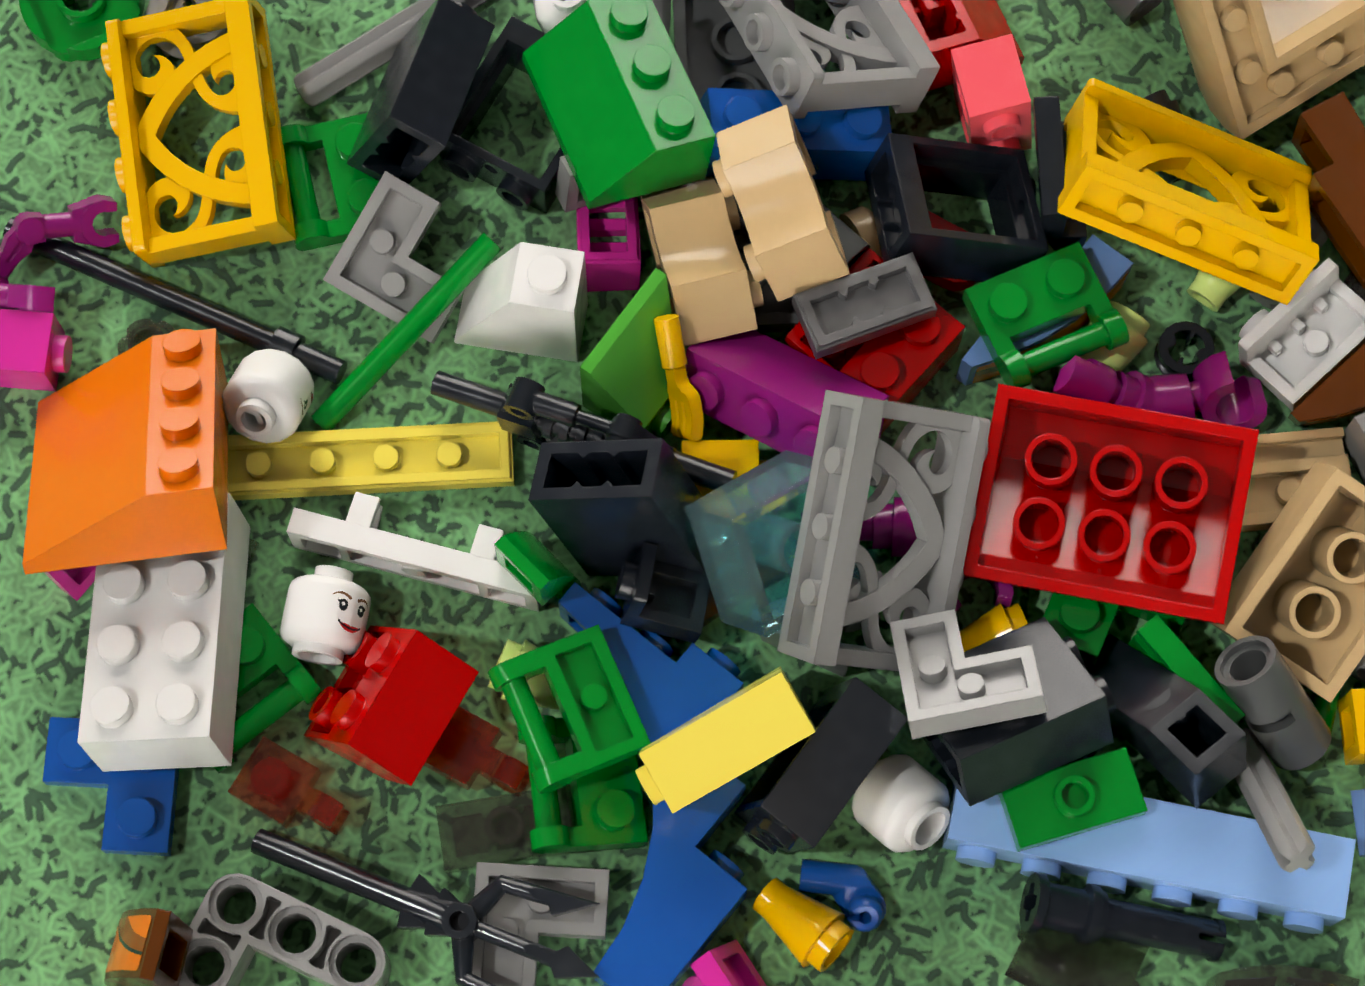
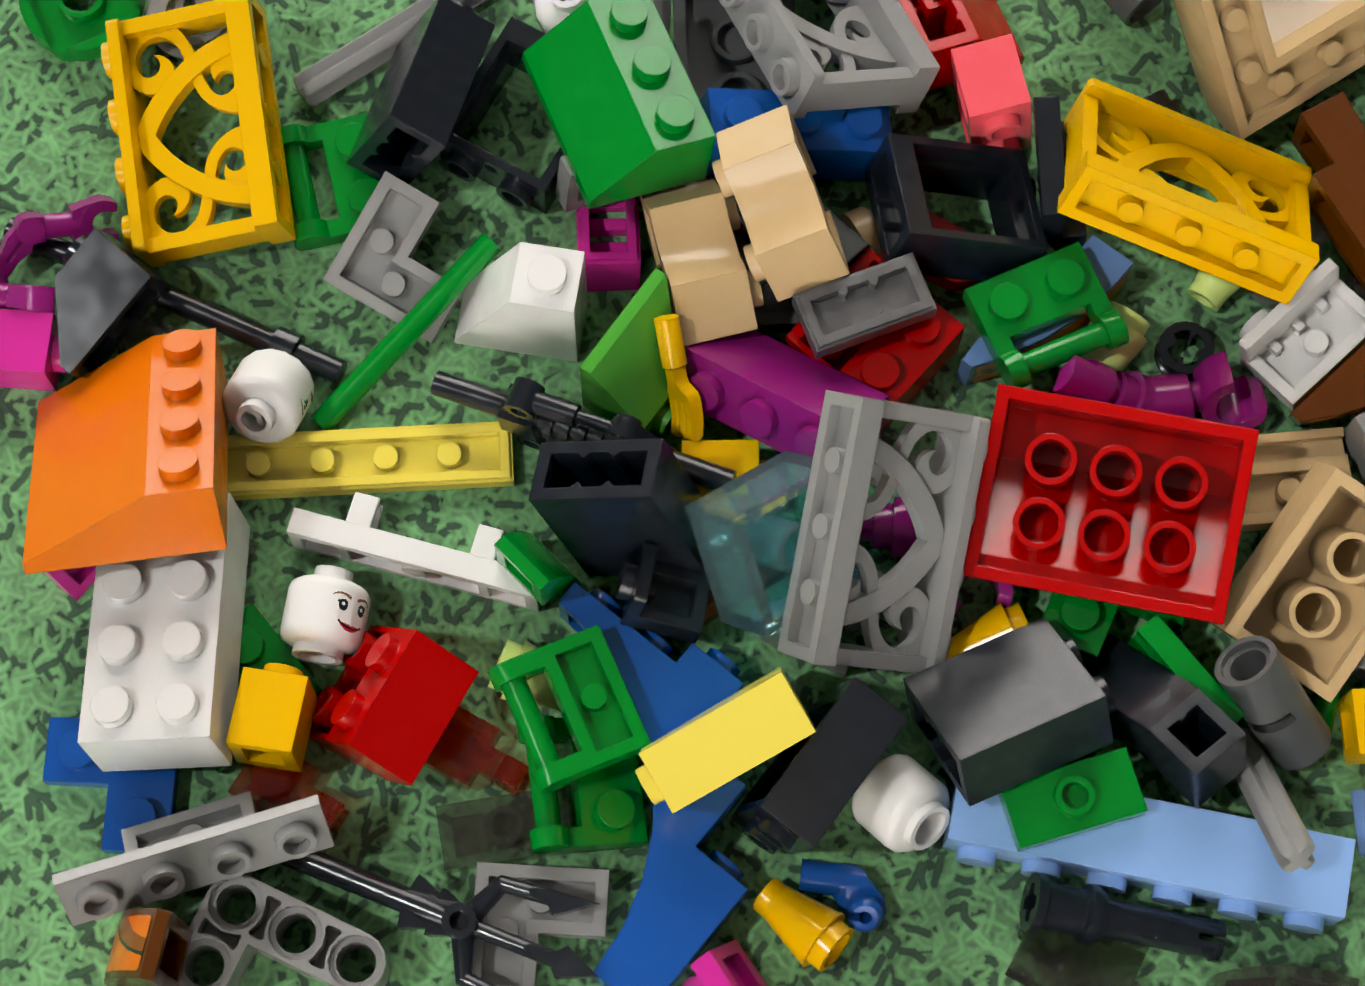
light grey plate [890,609,1047,739] -> none
none -> light grey bracket [52,791,335,926]
none -> black slope [54,228,170,377]
none -> yellow brick [226,663,318,772]

